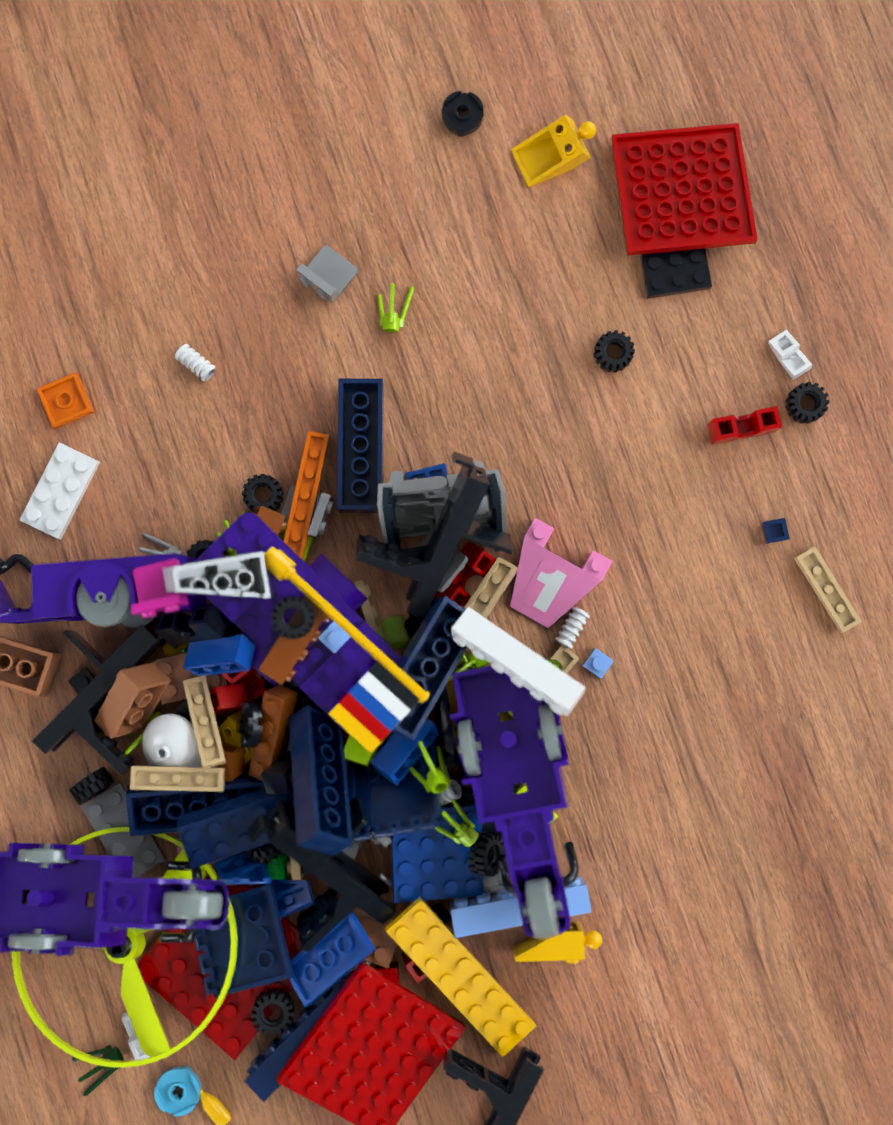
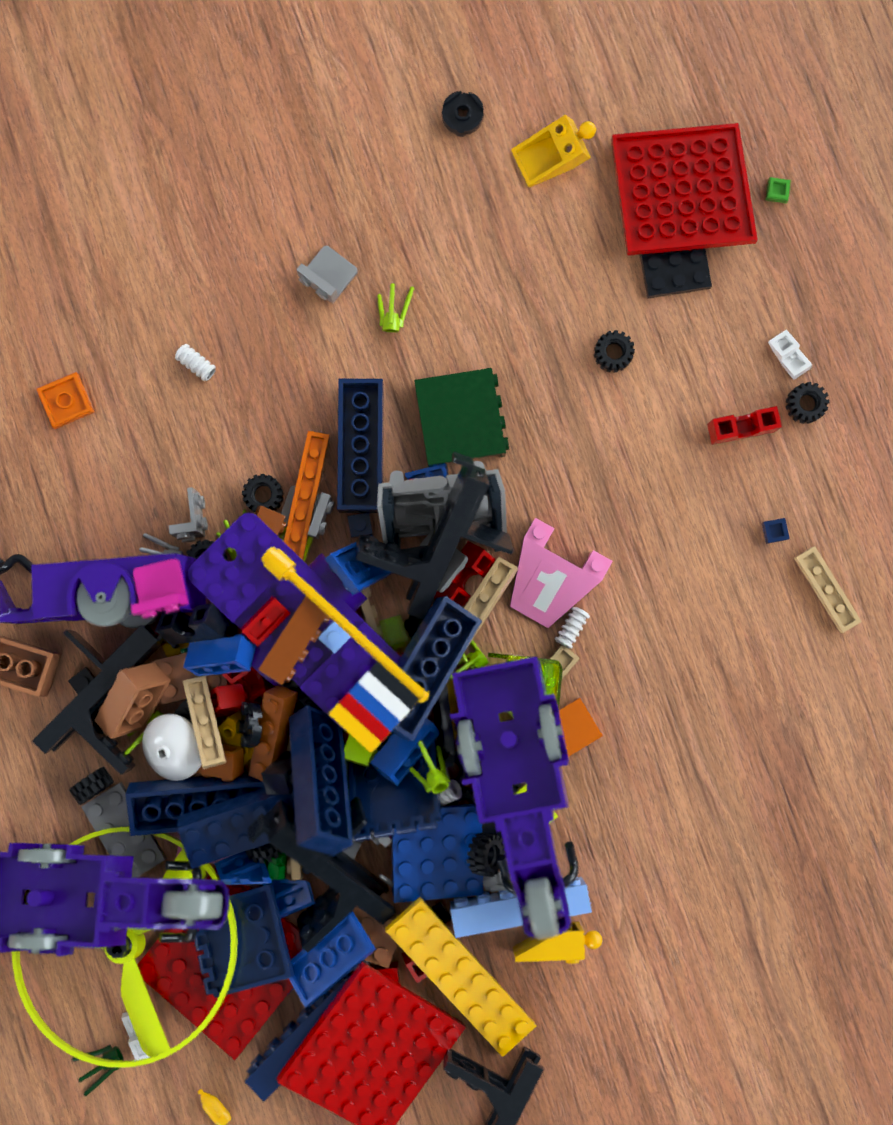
white plate [20,443,100,540] -> none
tan plate [130,766,225,792] -> none
medium azure plate [154,1066,202,1117] -> none
light grey wedge [163,551,271,598] -> none
black tyre [252,988,294,1036] -> none
black tyre [271,596,315,639] -> none
lime plant [435,799,478,847] -> none
white brick [451,607,585,716] -> none
light blue plate [583,648,614,679] -> none
none -> light grey bracket [169,487,208,542]
none -> red plate [240,596,291,646]
none -> blue plate [325,535,393,595]
none -> dark blue plate [348,512,373,538]
none -> dark green panel [414,368,509,467]
none -> orange tile [559,698,603,757]
none -> bright green tile [765,177,791,203]

